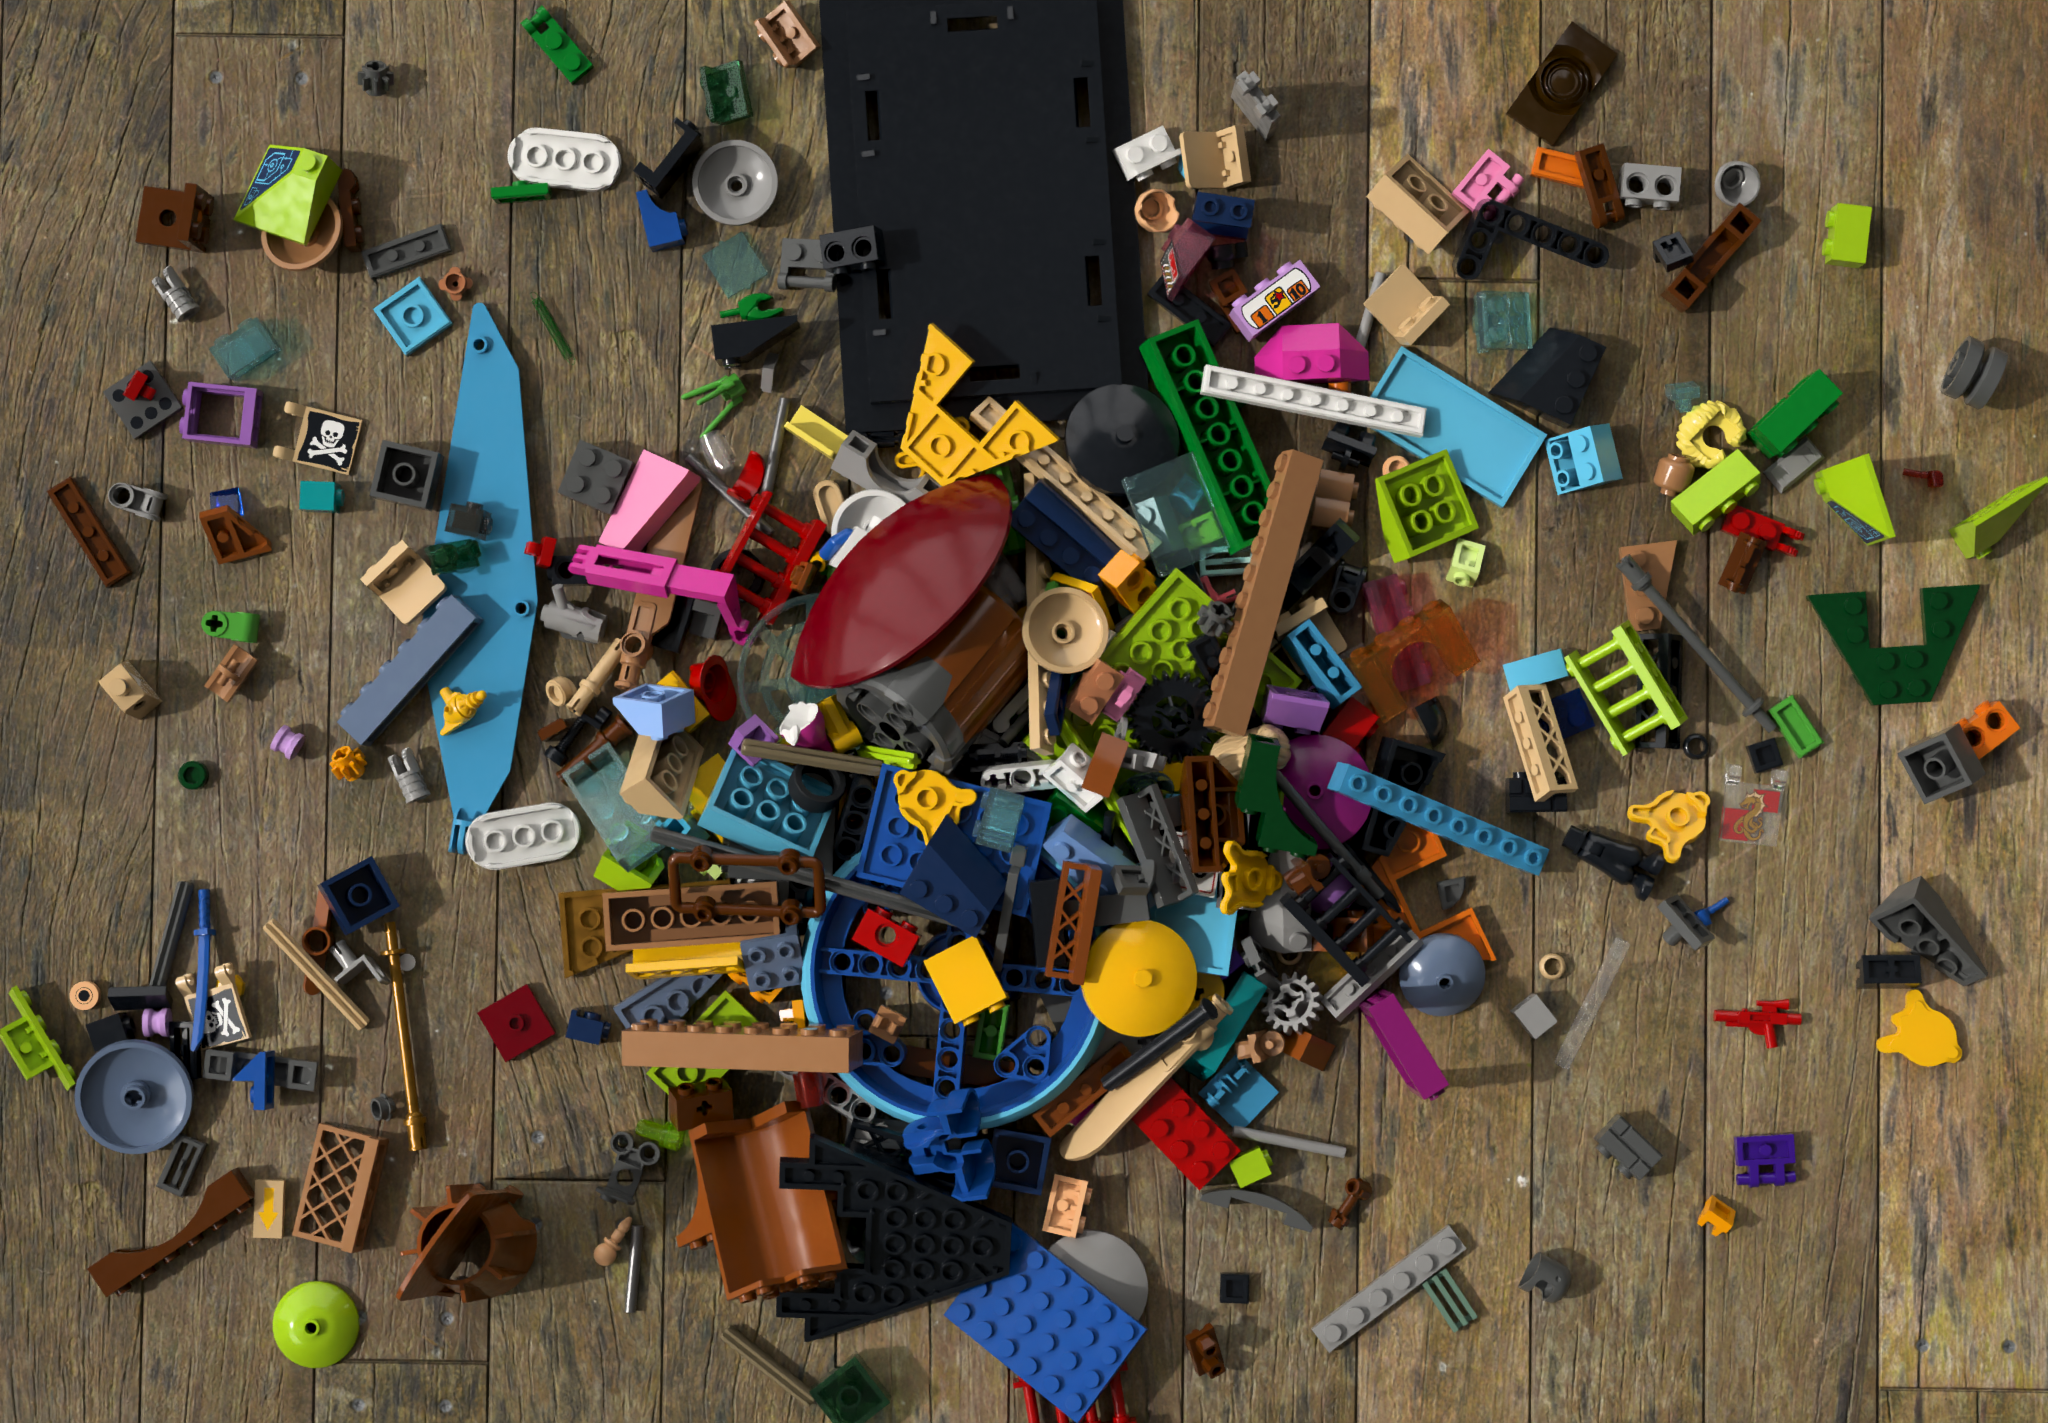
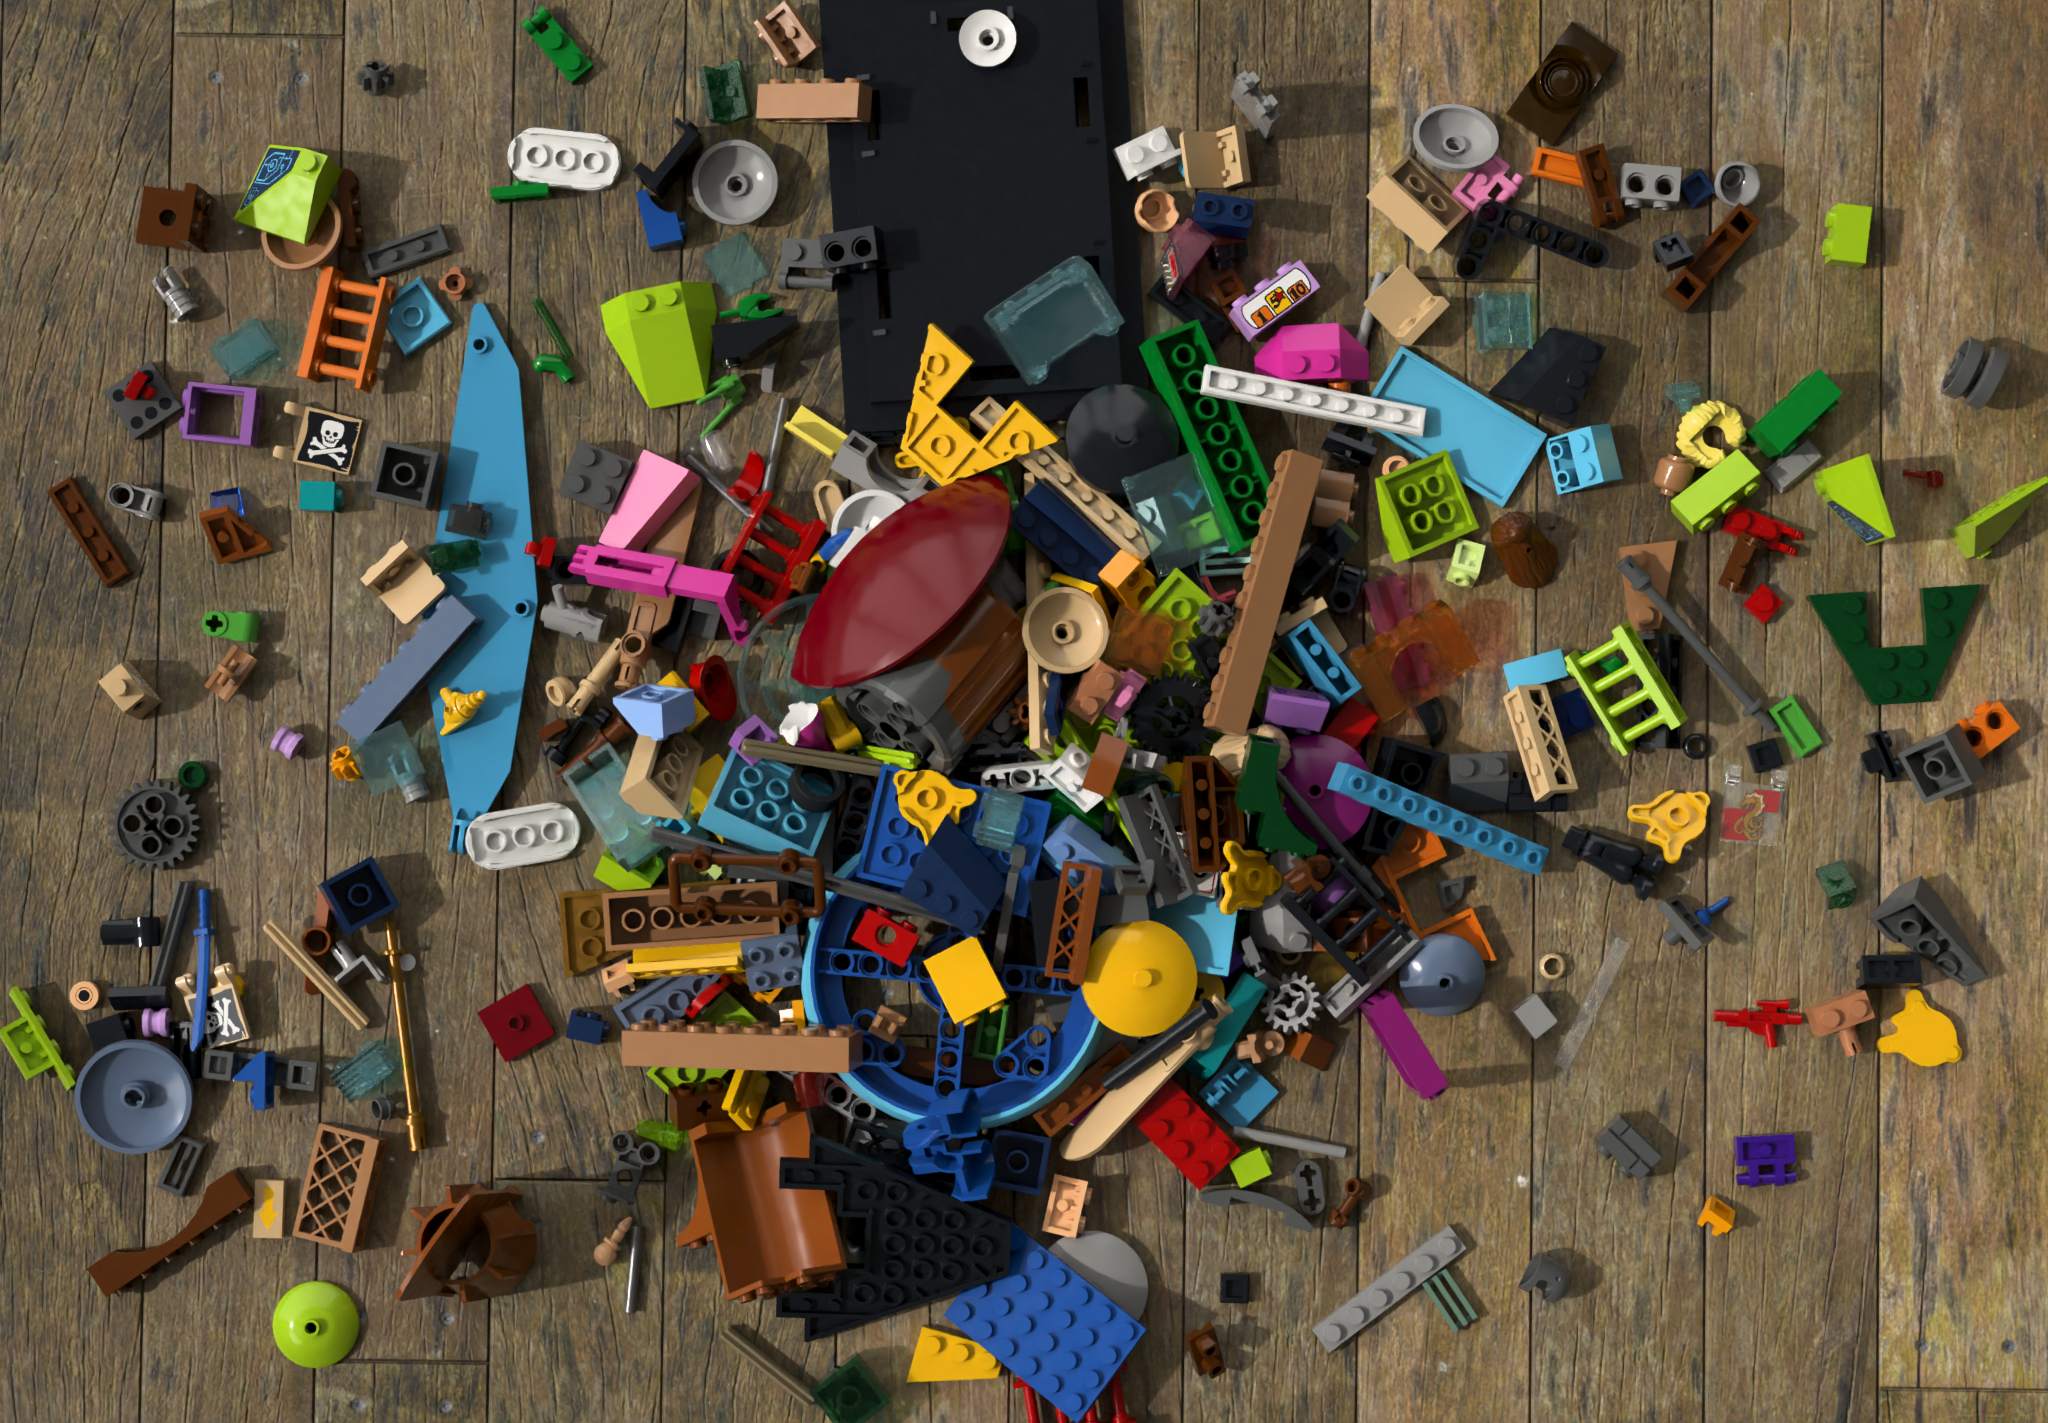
none -> black piece [100,917,160,947]
none -> dark grey gear [107,779,203,872]
none -> orange fence [297,265,397,394]
none -> clear light blue brick [330,1039,400,1103]
none -> clear light blue plate [347,720,426,797]
none -> green arm [533,353,575,384]
none -> lime wedge [600,281,718,410]
none -> light nougat tile [601,958,635,998]
none -> red tile [685,973,734,1020]
none -> yellow plate [721,1070,771,1131]
none -> brick [756,78,872,123]
none -> yellow wing [907,1325,1002,1382]
none -> white dish [959,10,1016,67]
none -> clear light blue windscreen [984,255,1125,385]
none -> dark orange gear [1006,695,1029,731]
none -> clear orange plate [1102,603,1176,676]
none -> dark grey beam [1294,1159,1325,1215]
none -> light grey dish [1413,104,1499,172]
none -> dark grey slope [1445,752,1509,812]
none -> reddish brown hair [1490,511,1558,589]
none -> green hand [1582,650,1623,674]
none -> dark blue tile [1680,168,1715,209]
none -> red plate [1742,583,1784,624]
none -> nougat brick [1803,989,1875,1057]
none -> clear green bracket [1815,860,1857,910]
none -> black piece [1860,730,1904,783]

